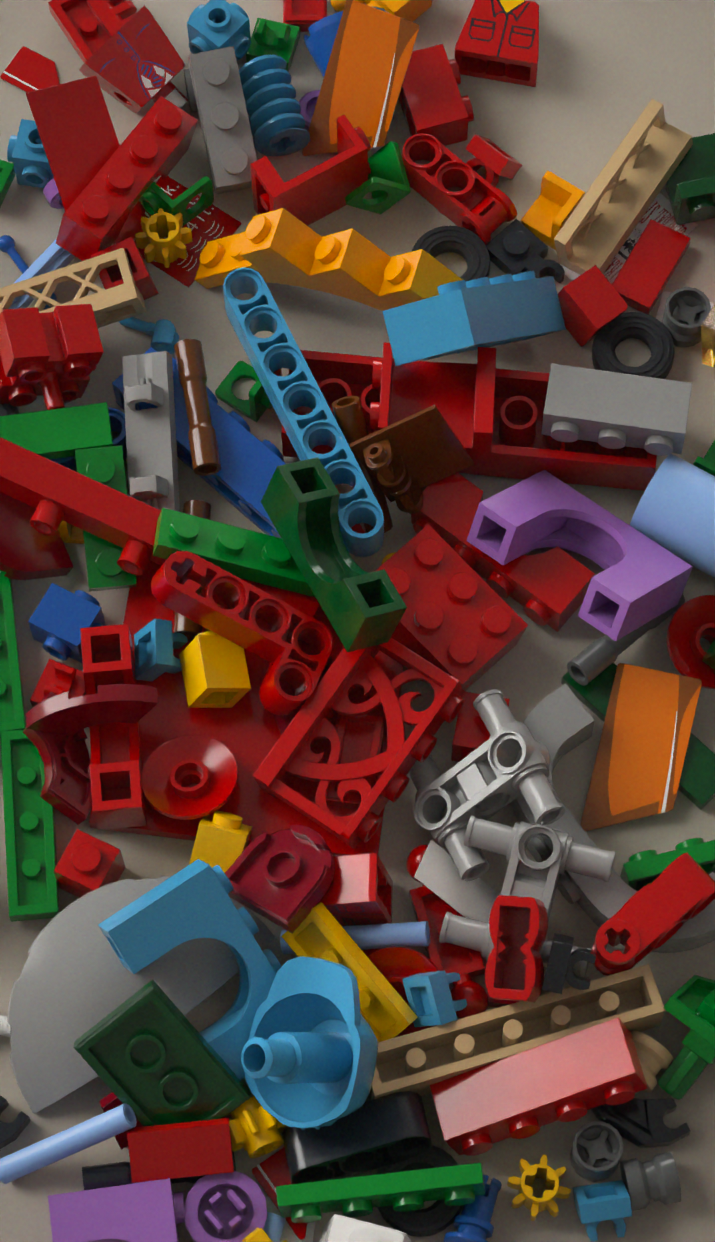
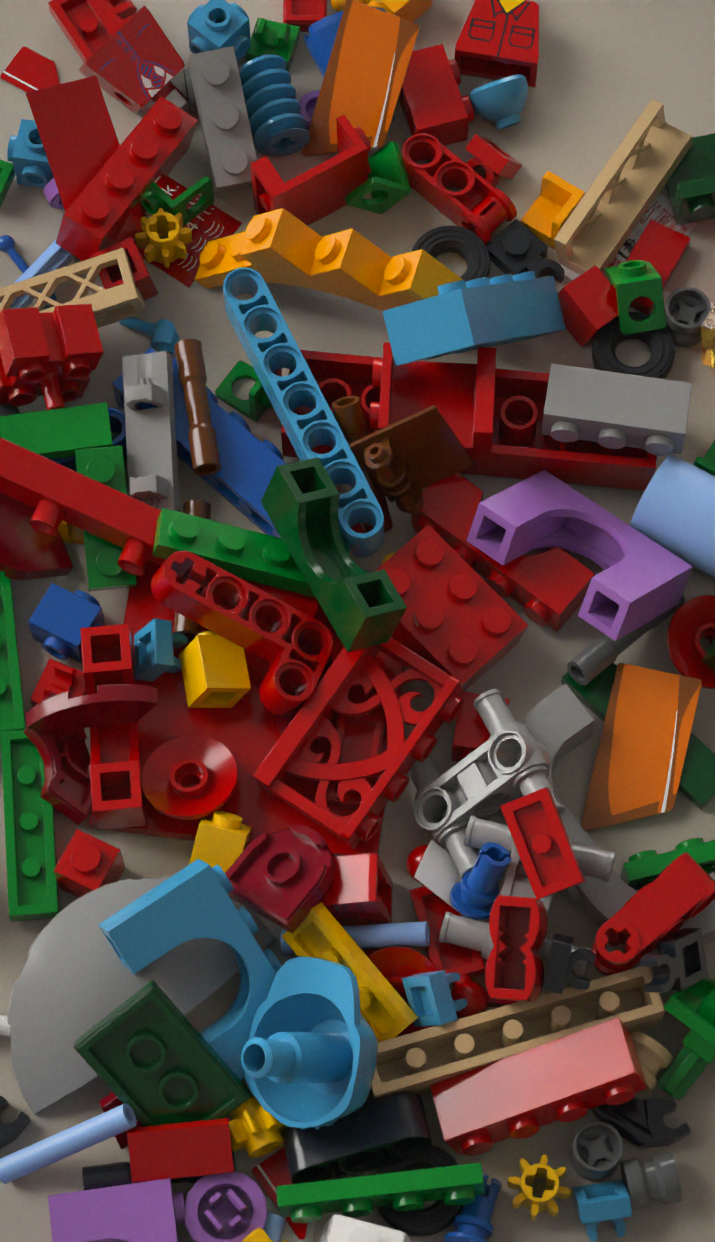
none -> blue pin [450,843,511,920]
none -> dark azure brick [468,74,528,130]
none -> red plate [500,787,586,900]
none -> green bracket [605,260,666,335]
none -> black plate [640,928,708,993]

